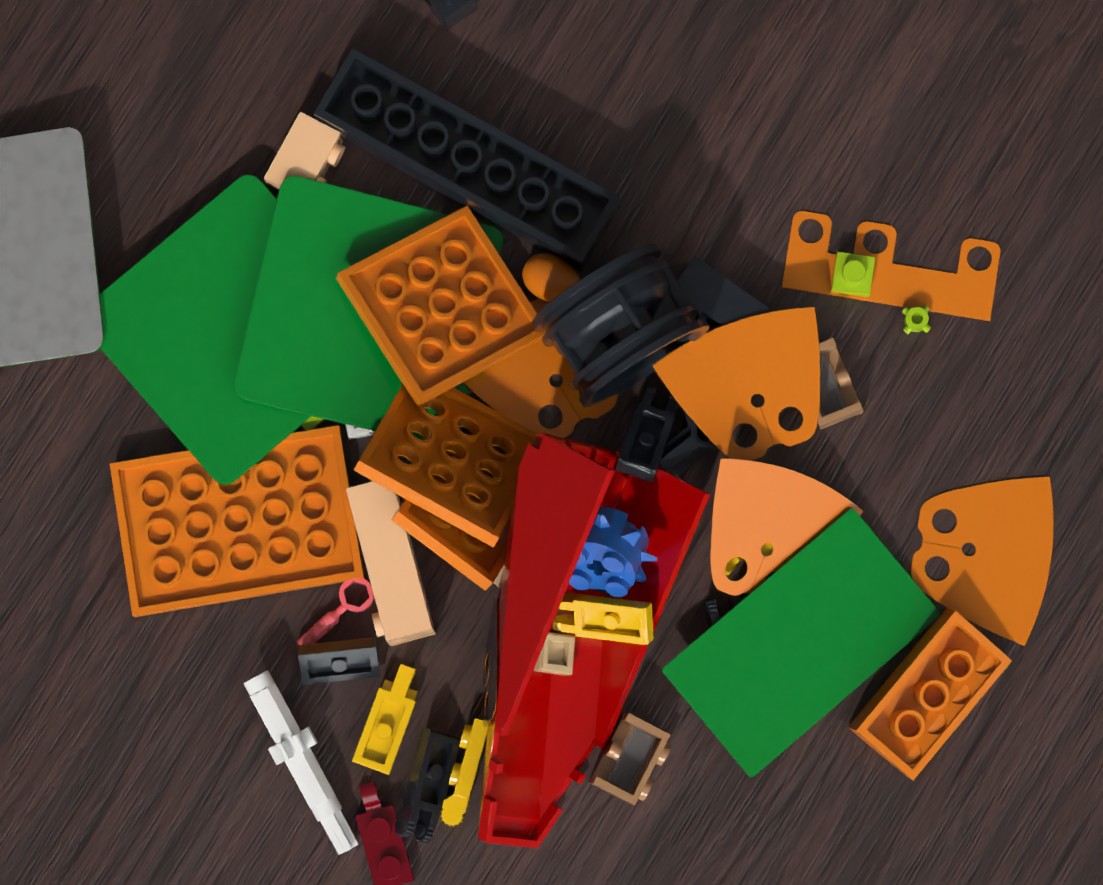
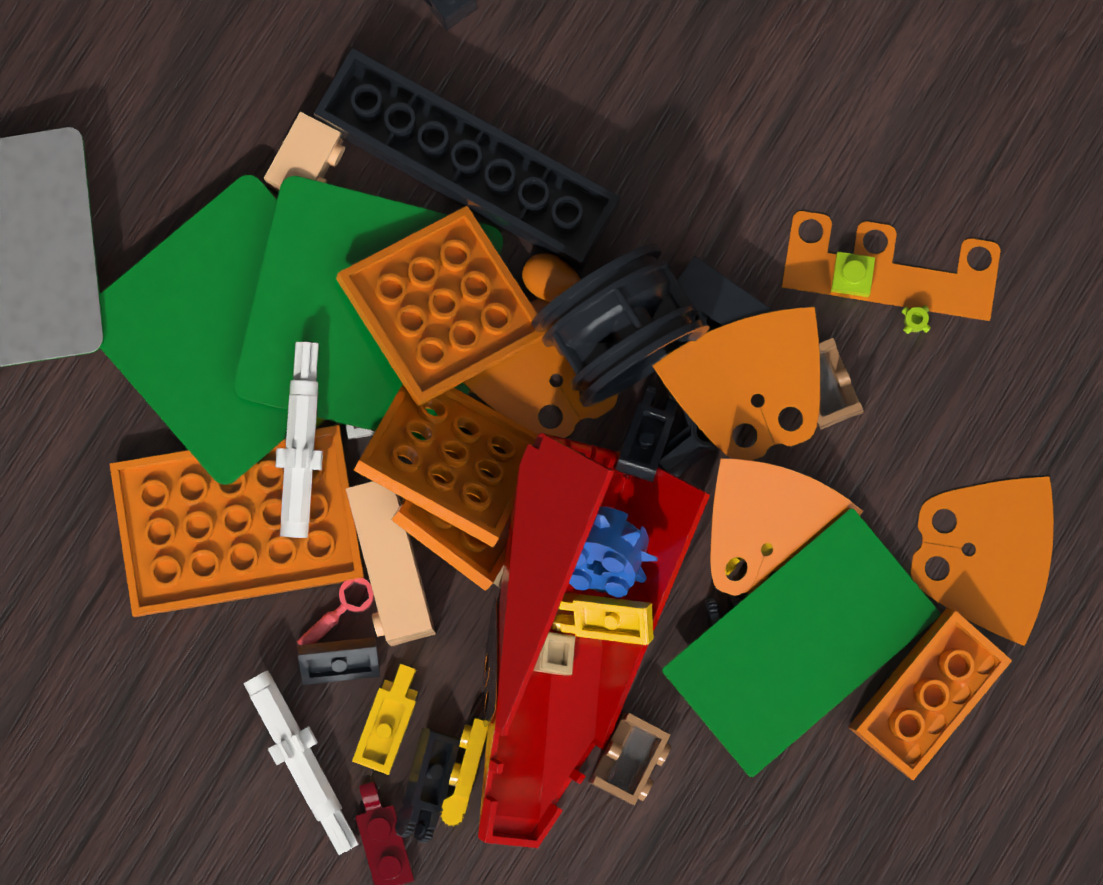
none -> white piece [275,342,323,538]

